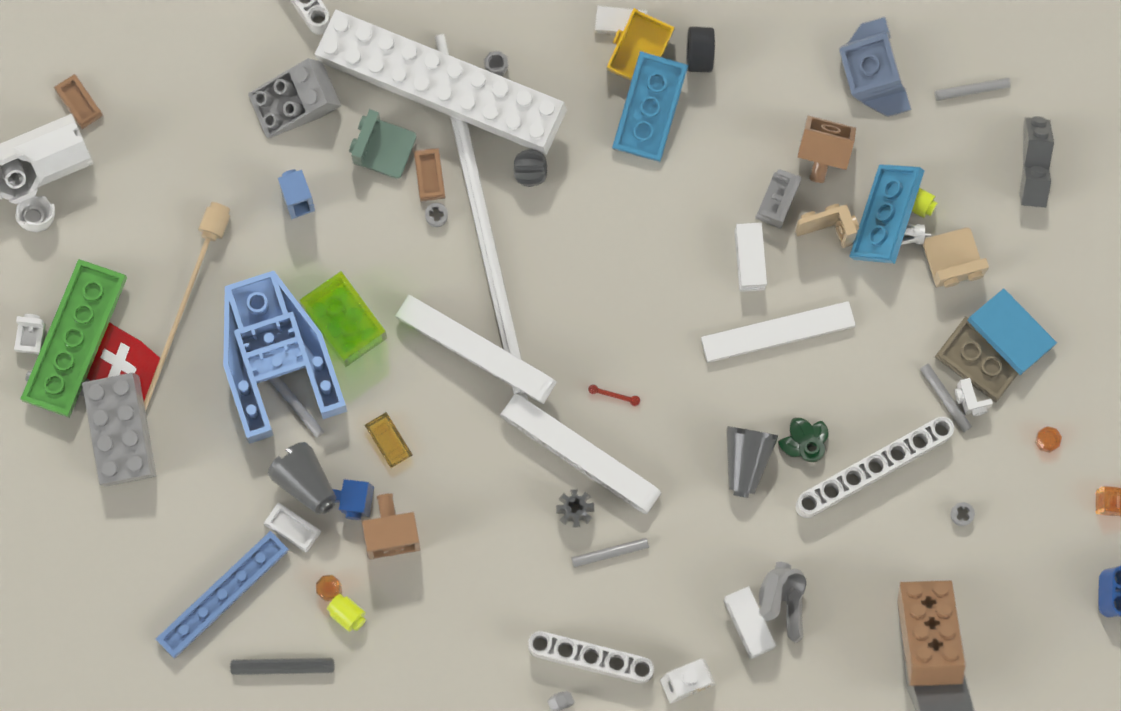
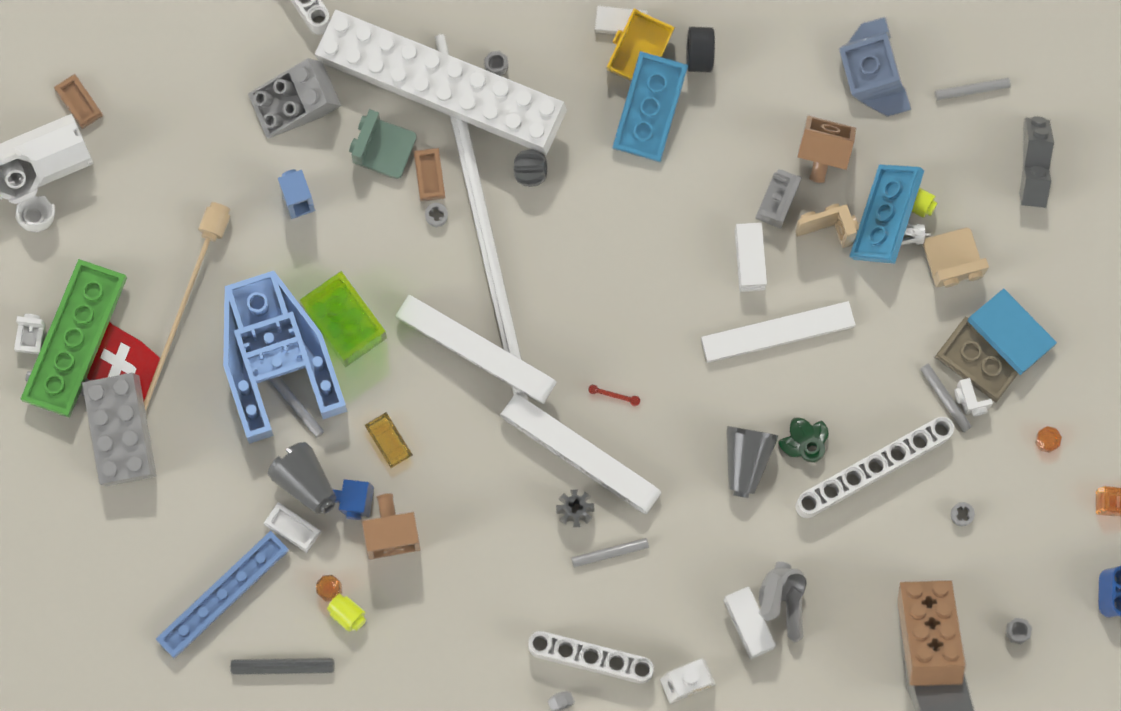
none -> light grey tile [1005,618,1032,644]

